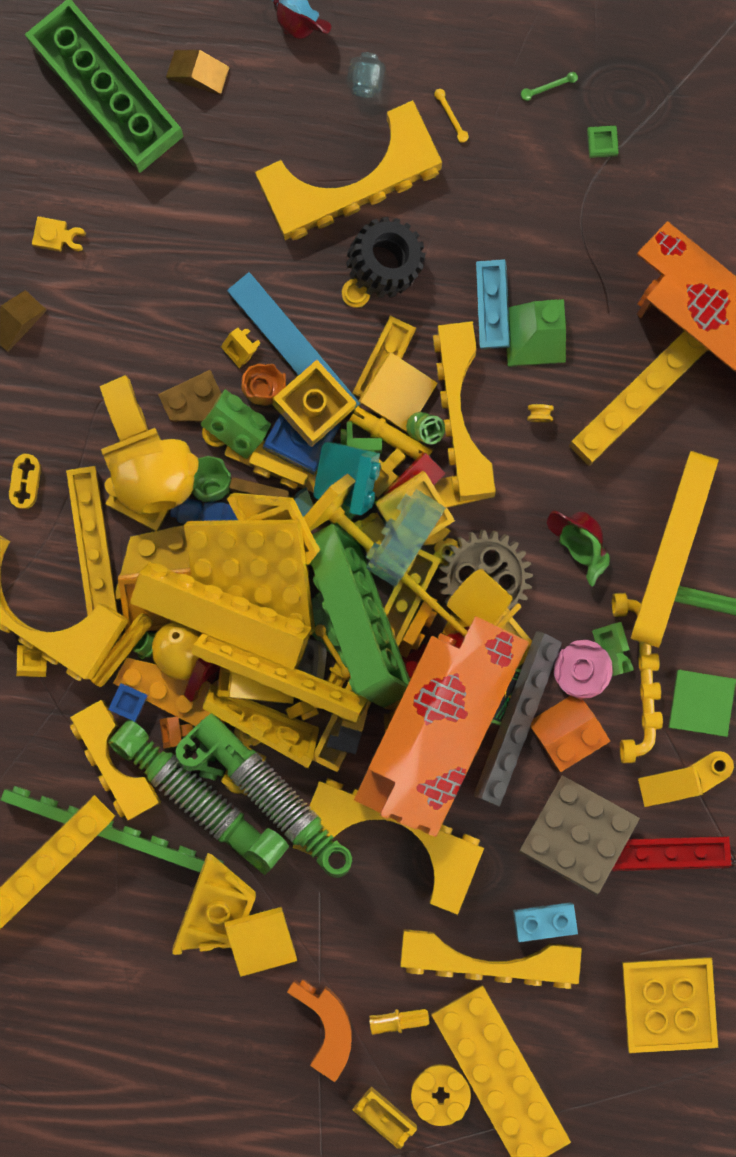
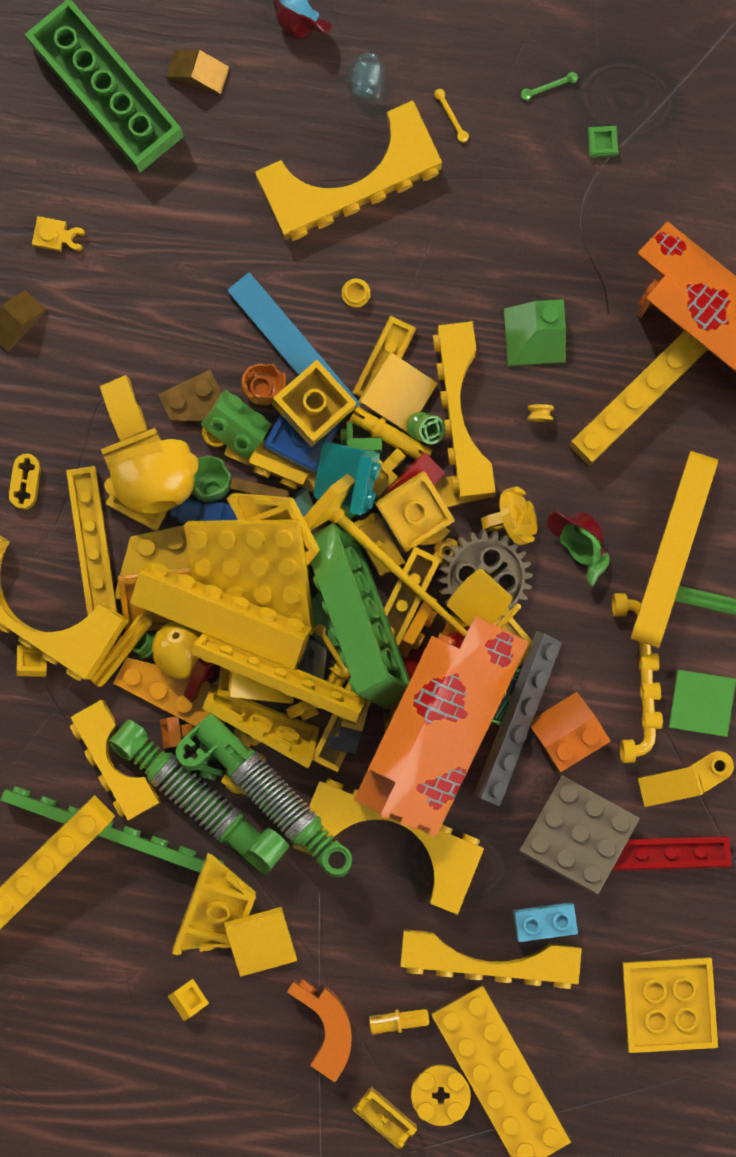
blue tile [108,683,148,722] -> none
yellow tile [221,328,260,368] -> none
black tyre [346,217,425,298] -> none
clear light blue brick [366,489,446,587] -> none
medium azure plate [476,259,510,349] -> none
bright pink tile [554,640,613,699] -> none
bright green plate [592,622,634,676] -> none
none -> yellow plate [168,979,209,1021]
none -> yellow tile [481,486,538,545]

